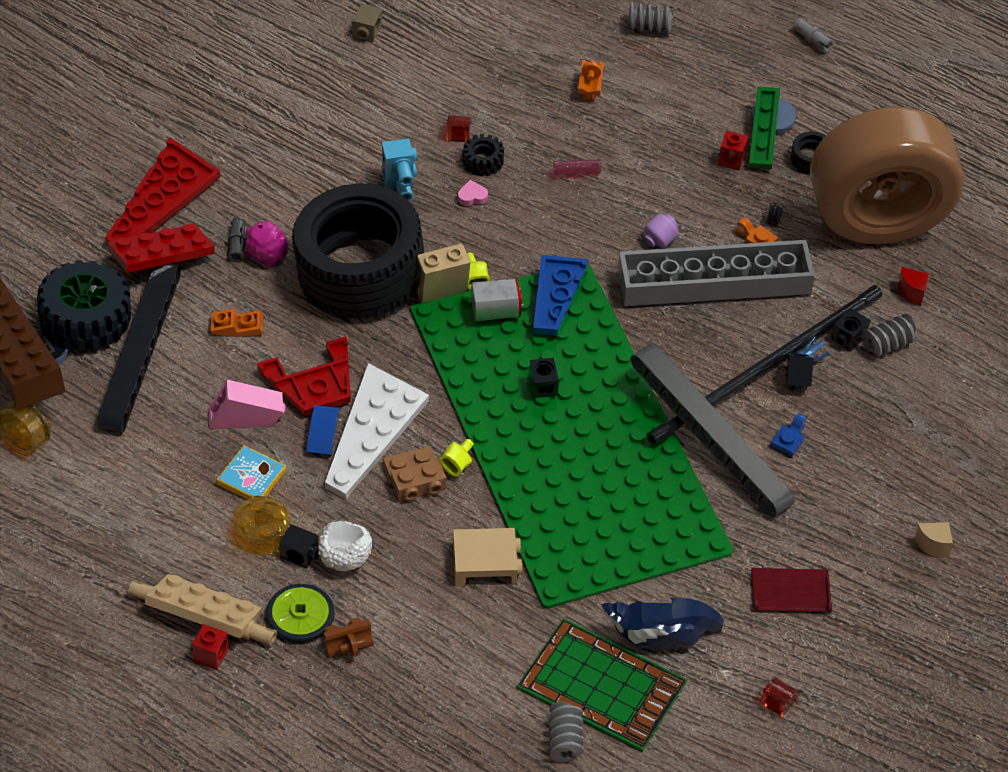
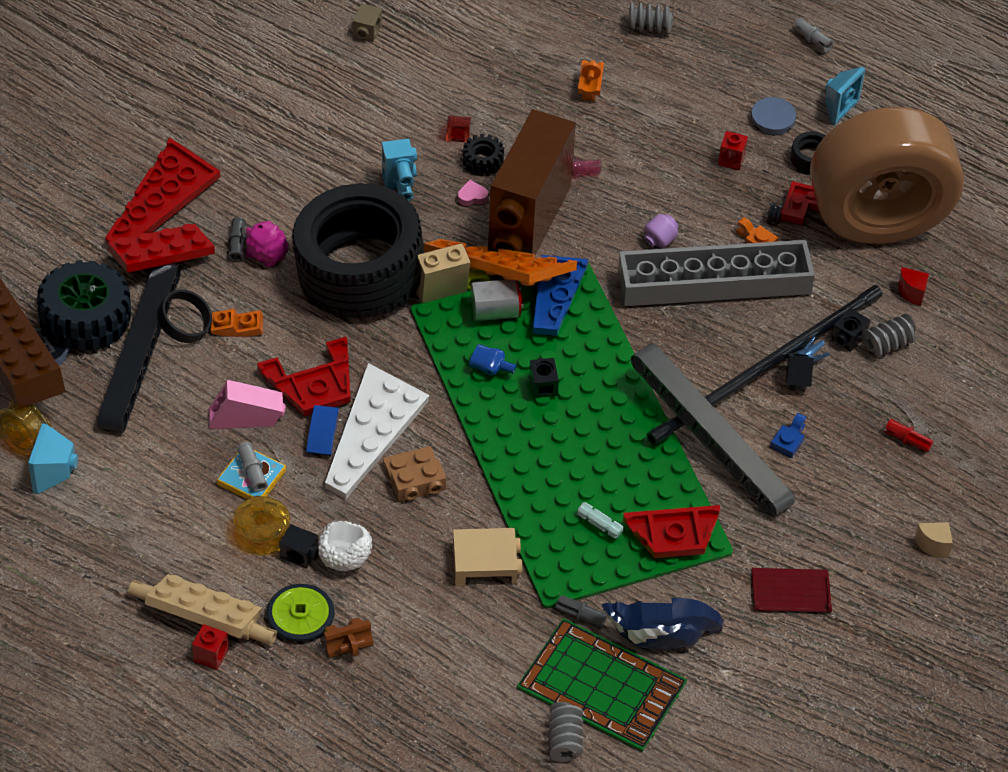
neon yellow piece [439,439,473,477] -> none
green plate [749,87,780,169] -> none
clear red brick [760,677,800,717] -> none
none -> medium azure slope [28,423,78,494]
none -> black tyre [157,289,212,343]
none -> light grey pin [237,442,268,492]
none -> orange wing [424,239,577,286]
none -> blue piece [469,344,517,376]
none -> reddish brown brick [488,109,576,255]
none -> dark grey axle [555,595,607,629]
none -> light aqua axle [577,502,623,538]
none -> red wing [623,505,720,558]
none -> red plate [780,181,819,225]
none -> medium azure slope [825,67,865,125]
none -> red axle [884,418,933,452]

